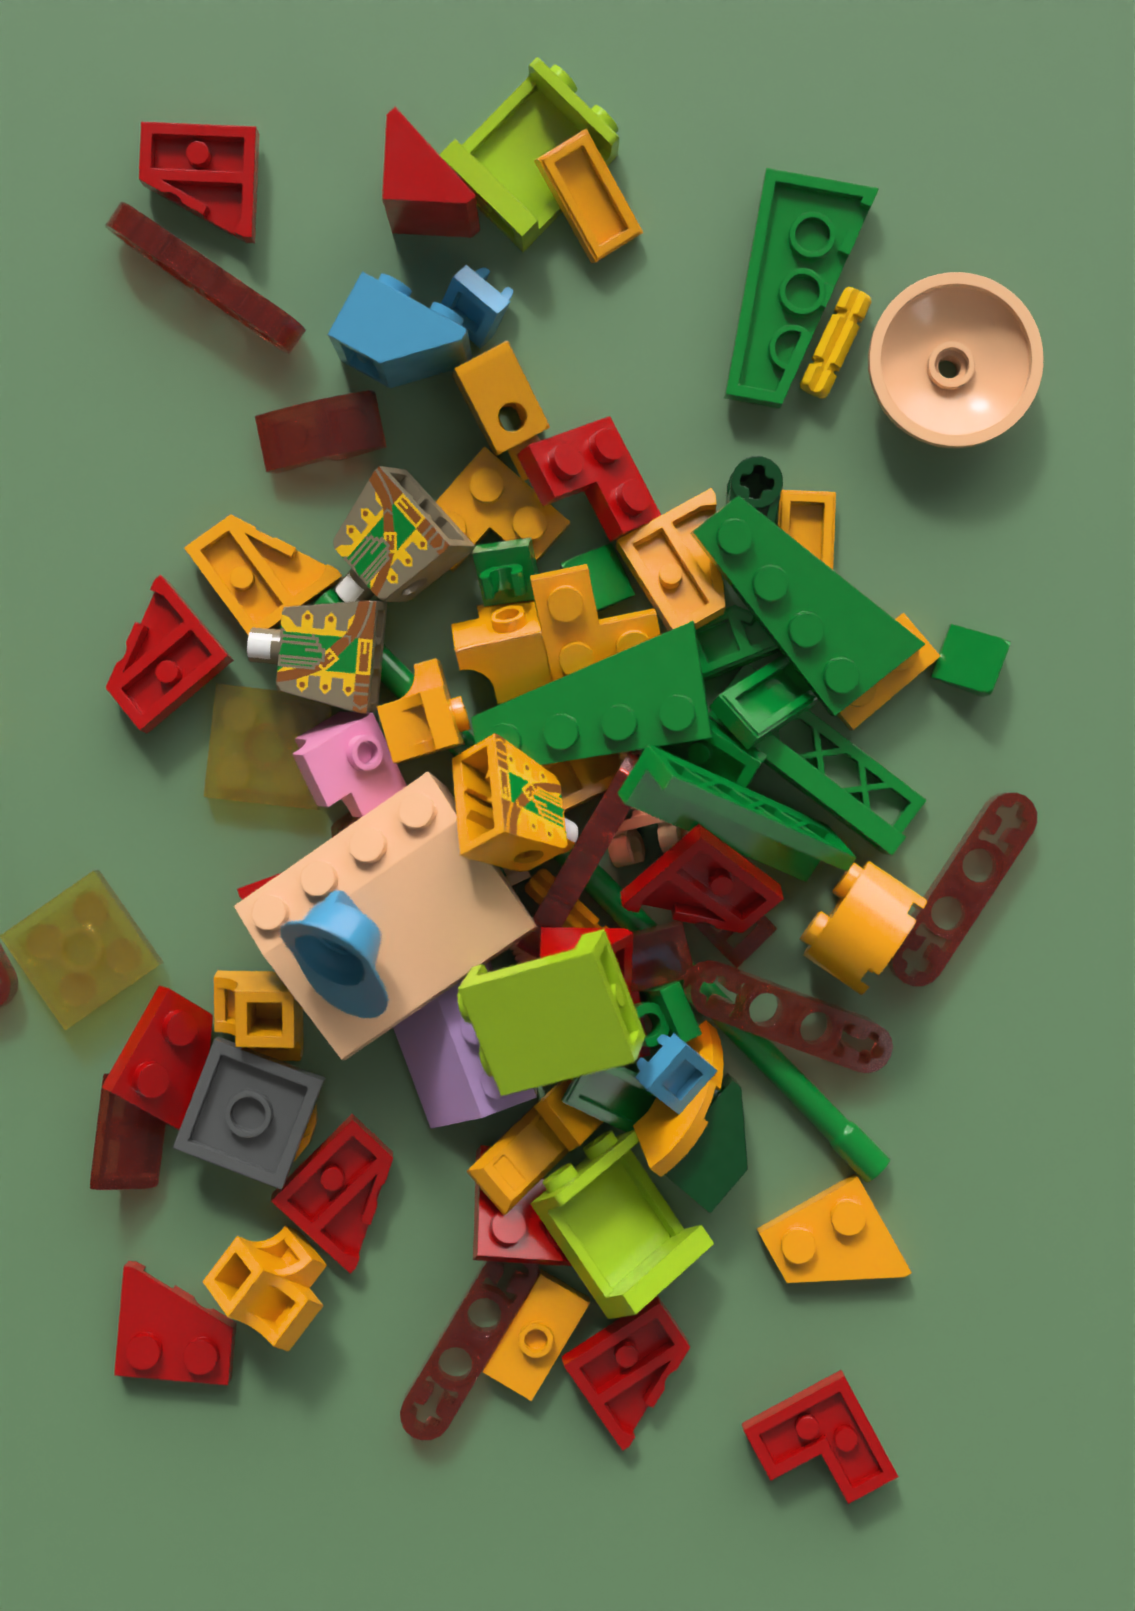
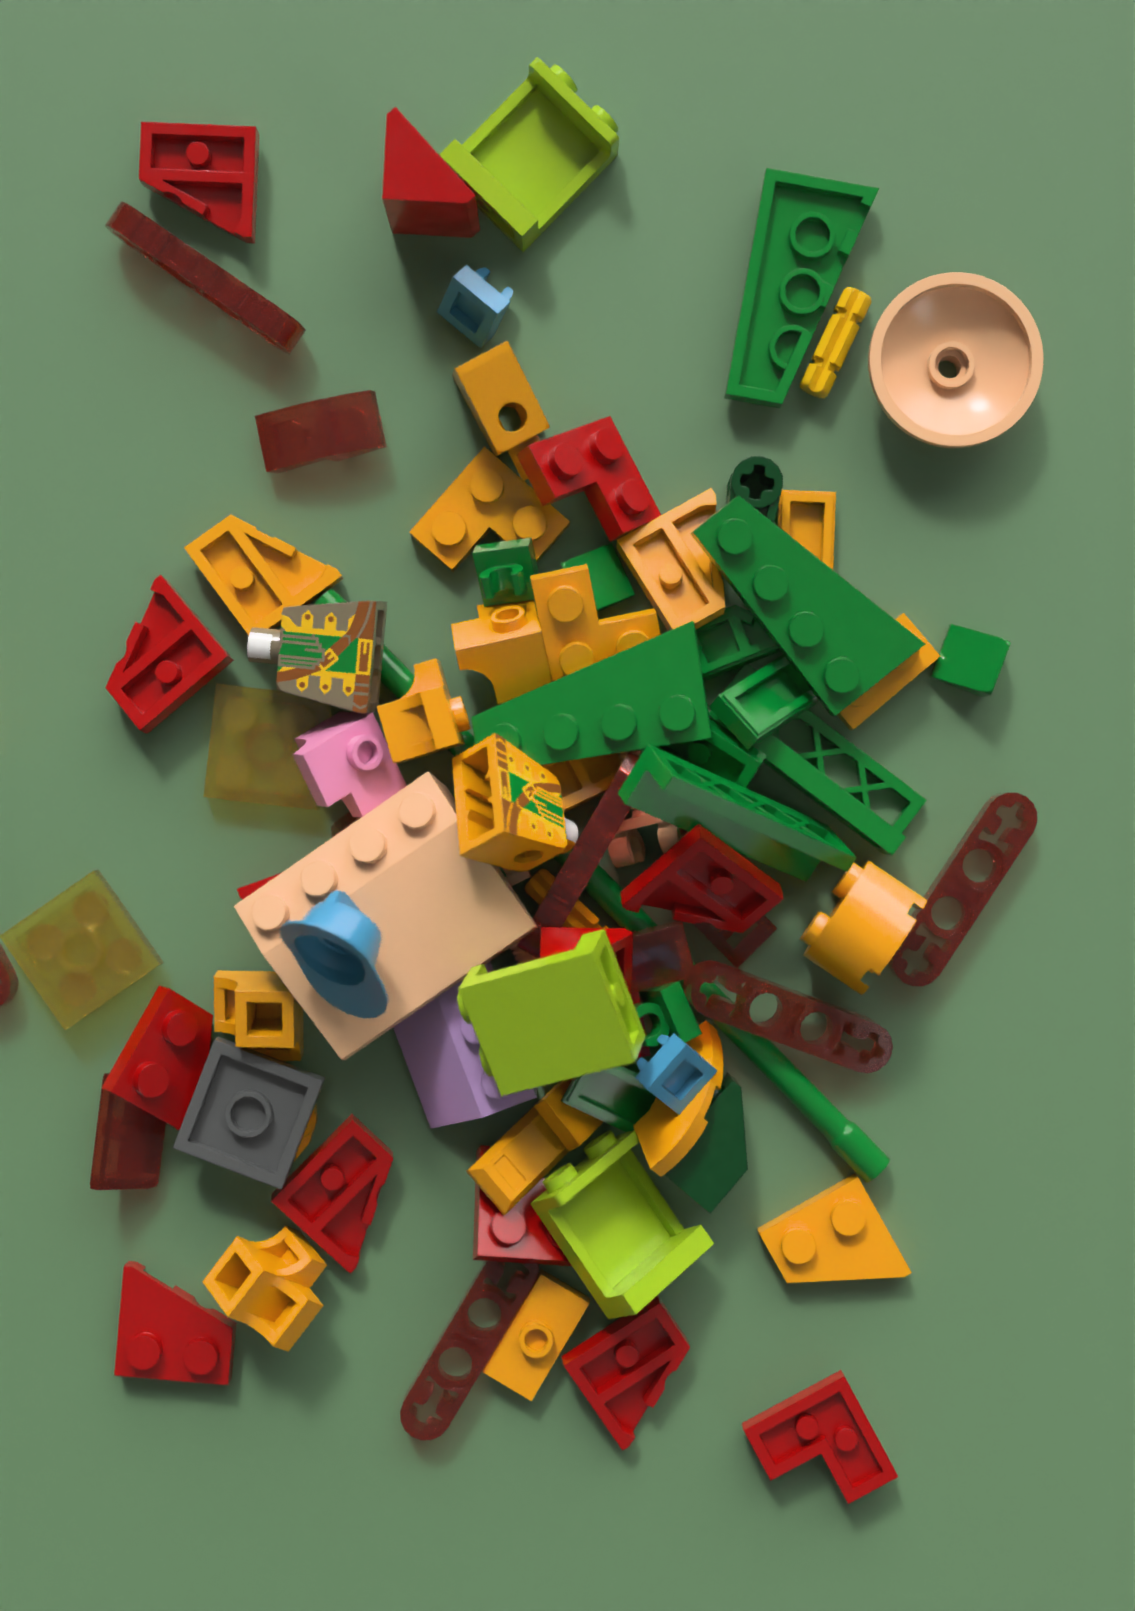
dark azure slope [328,271,472,388] -> none
torso [333,466,476,602] -> none
light orange tile [534,129,643,263] -> none

